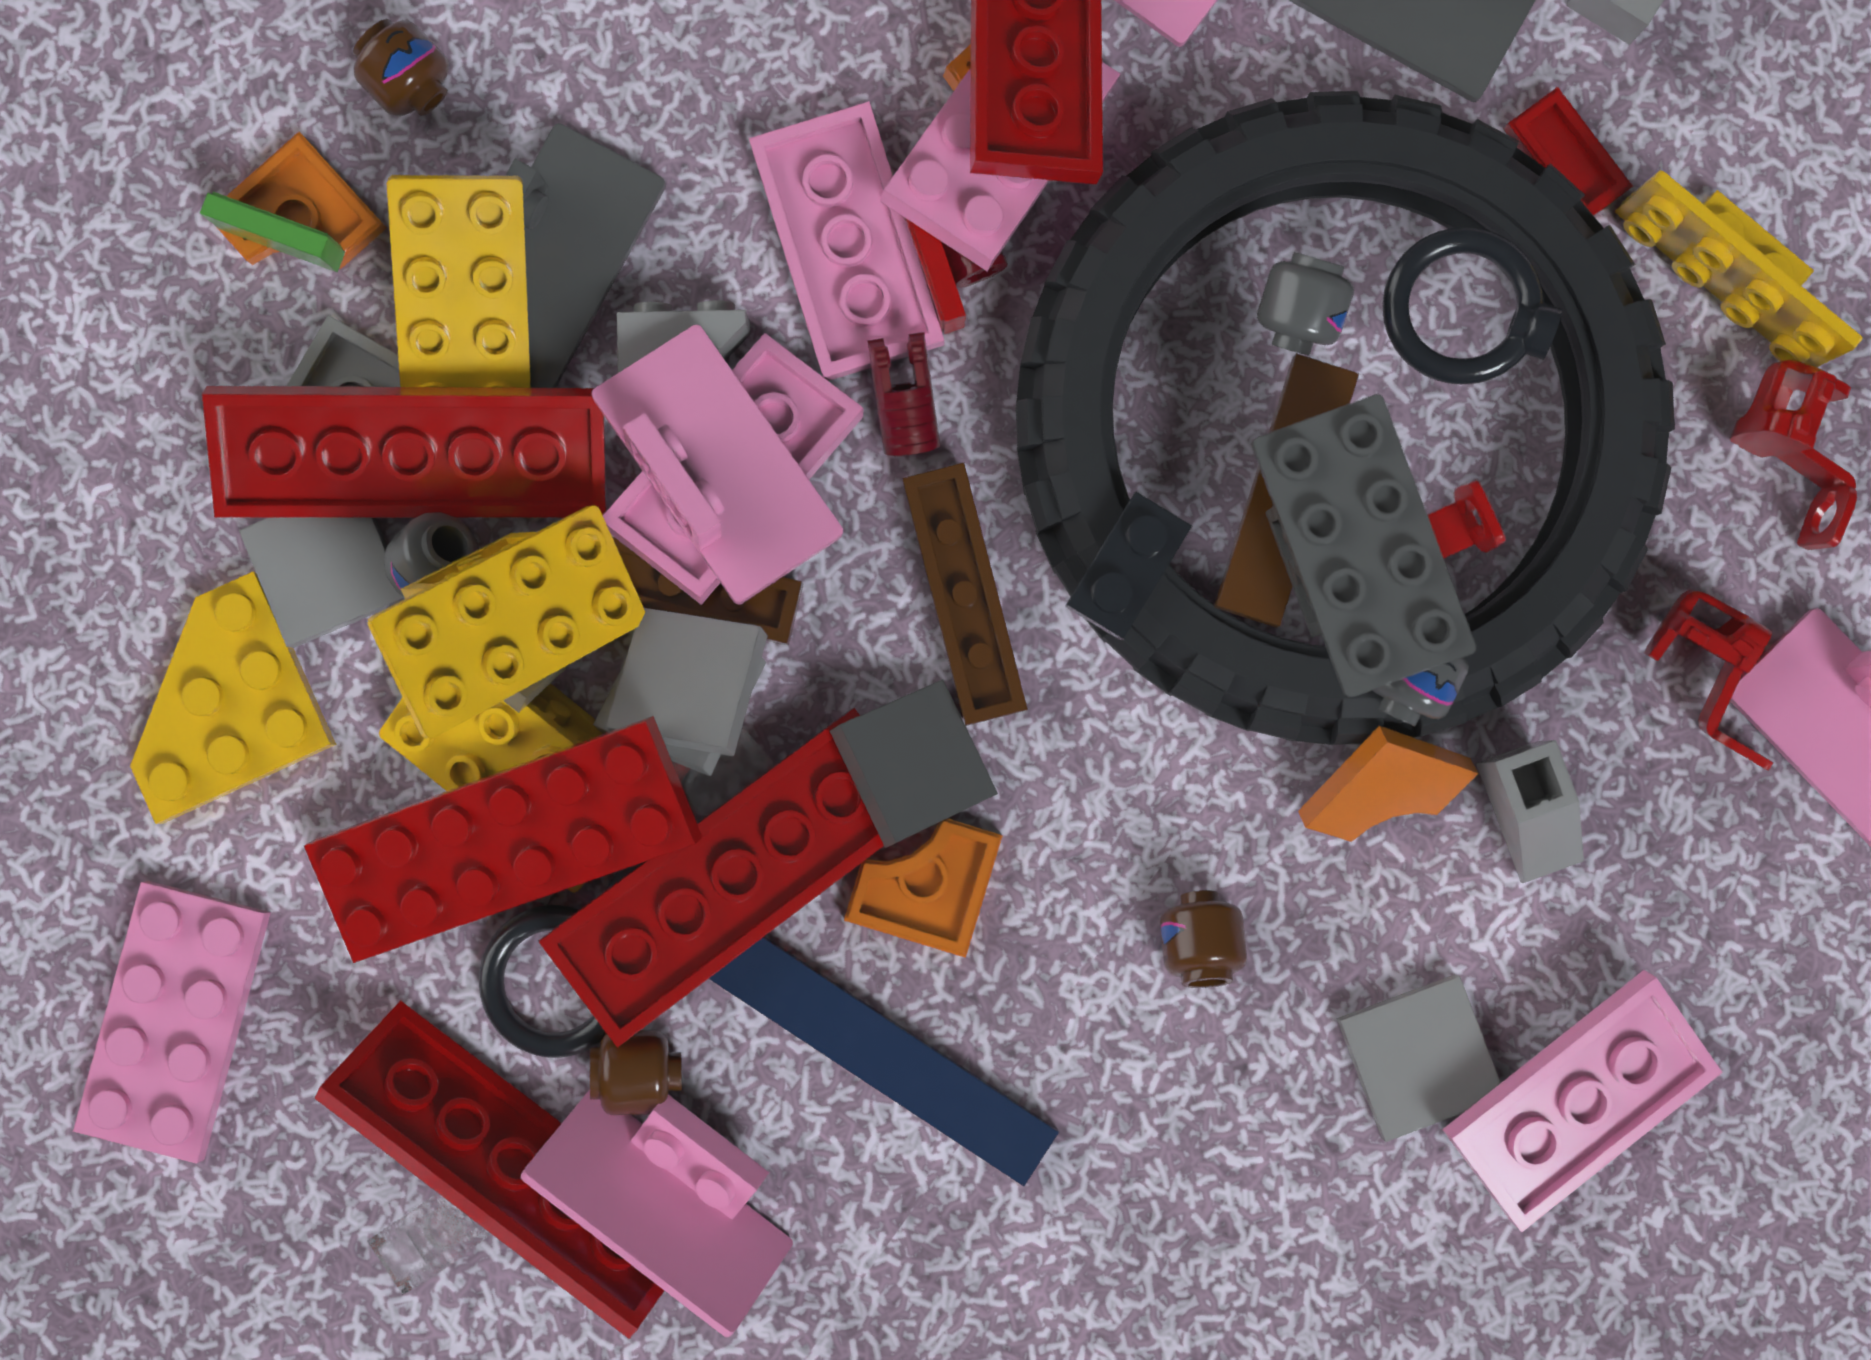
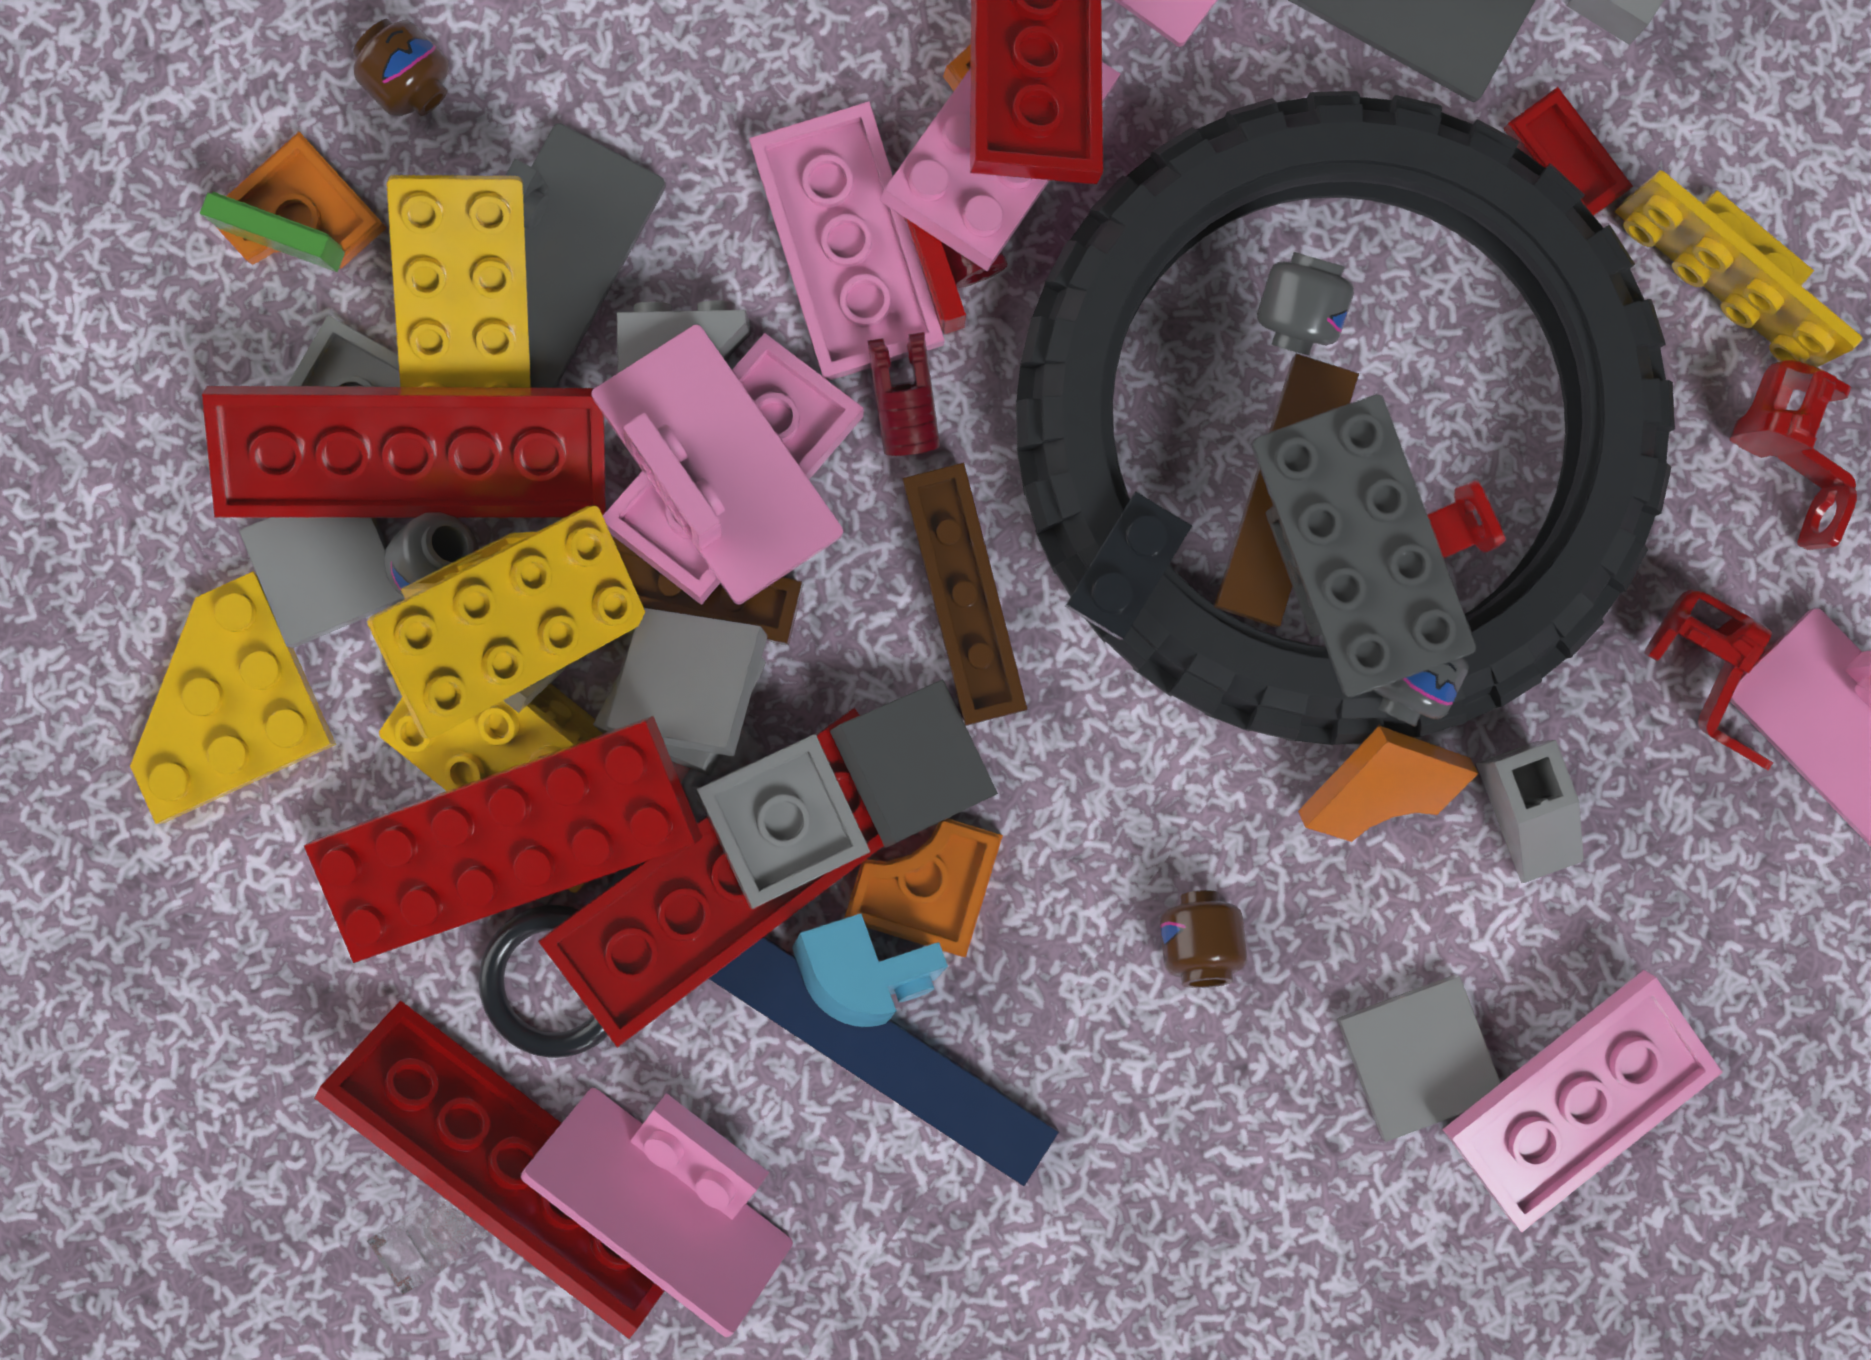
bright pink plate [73,881,271,1164] -> none
reddish brown head [590,1030,682,1115] -> none
black piece [1382,227,1562,385] -> none
none -> light grey tile [695,734,870,909]
none -> medium azure brick [792,913,948,1027]

